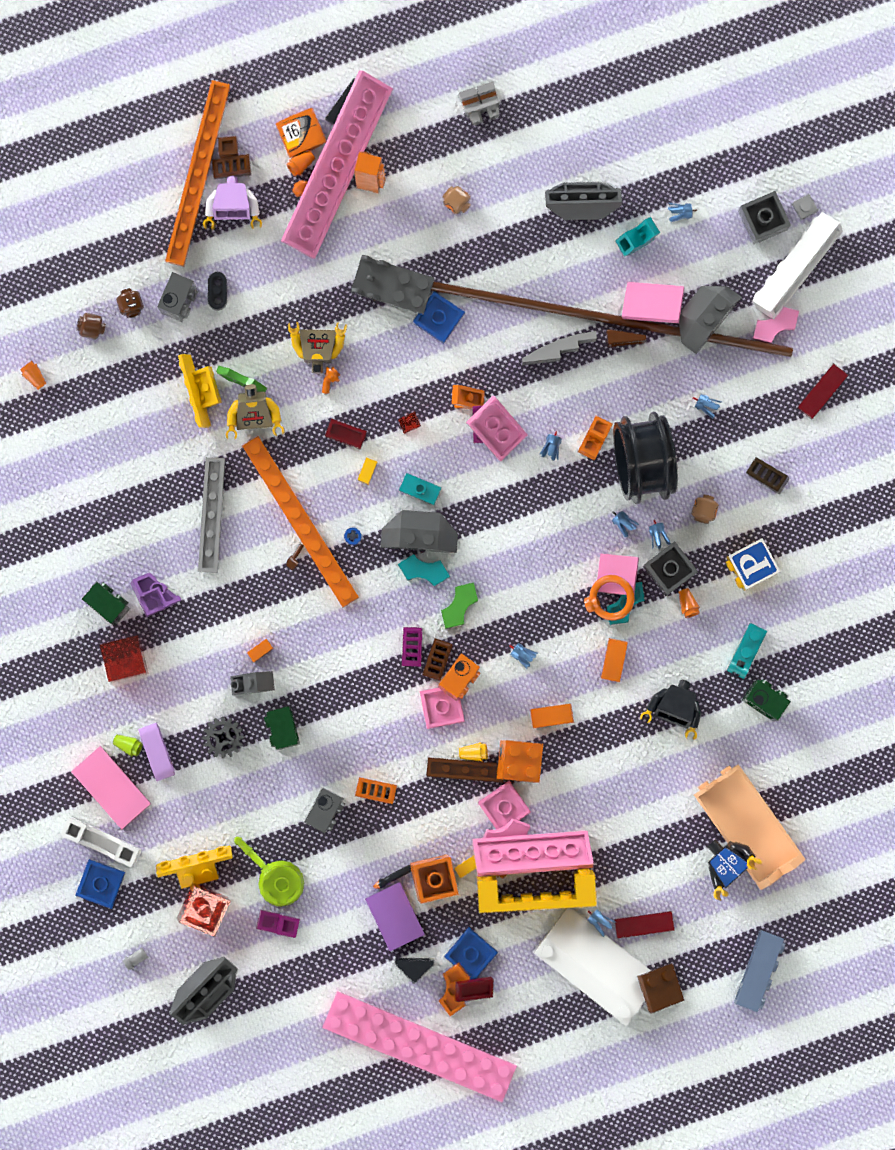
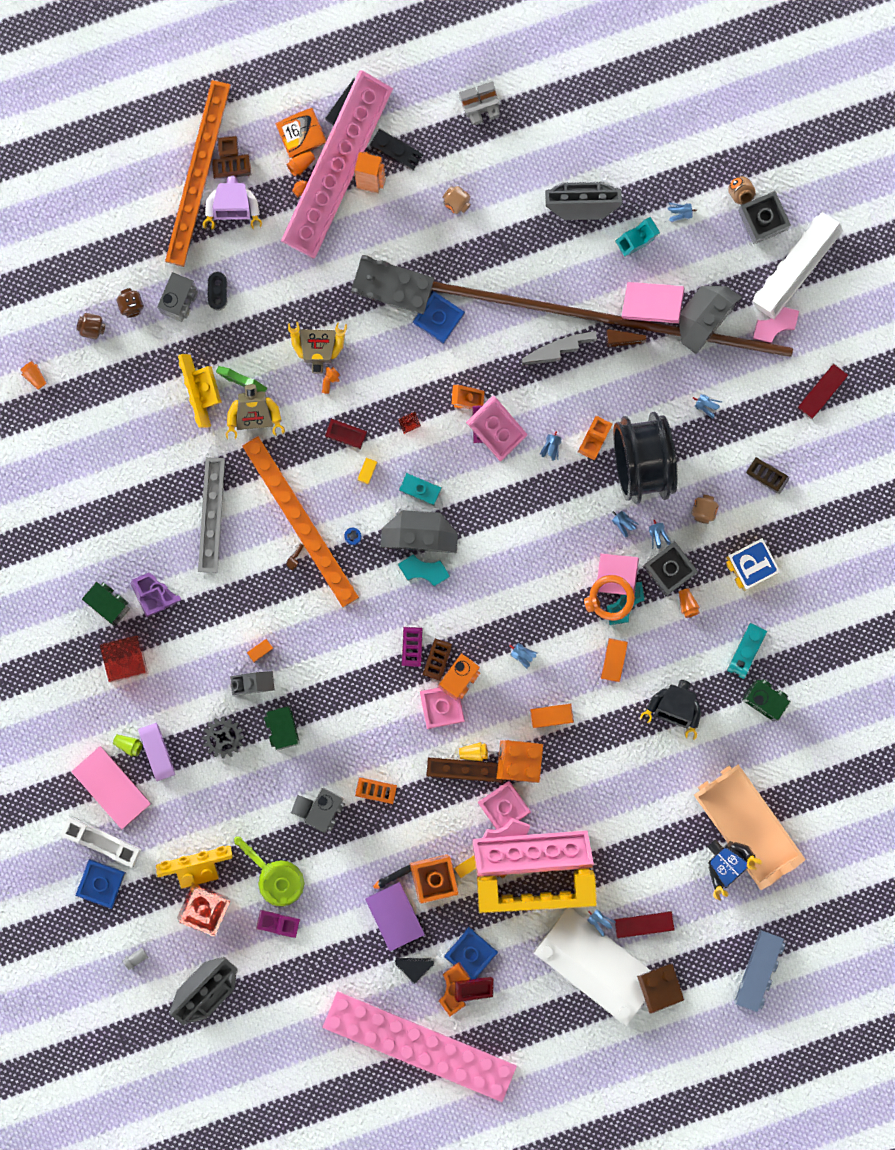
bright green tile [441,582,478,629] -> none
light grey plate [792,194,818,220] -> none
none -> dark grey beam [291,795,314,819]
none -> black hinge [370,128,423,171]
none -> medium nougat head [728,176,756,205]

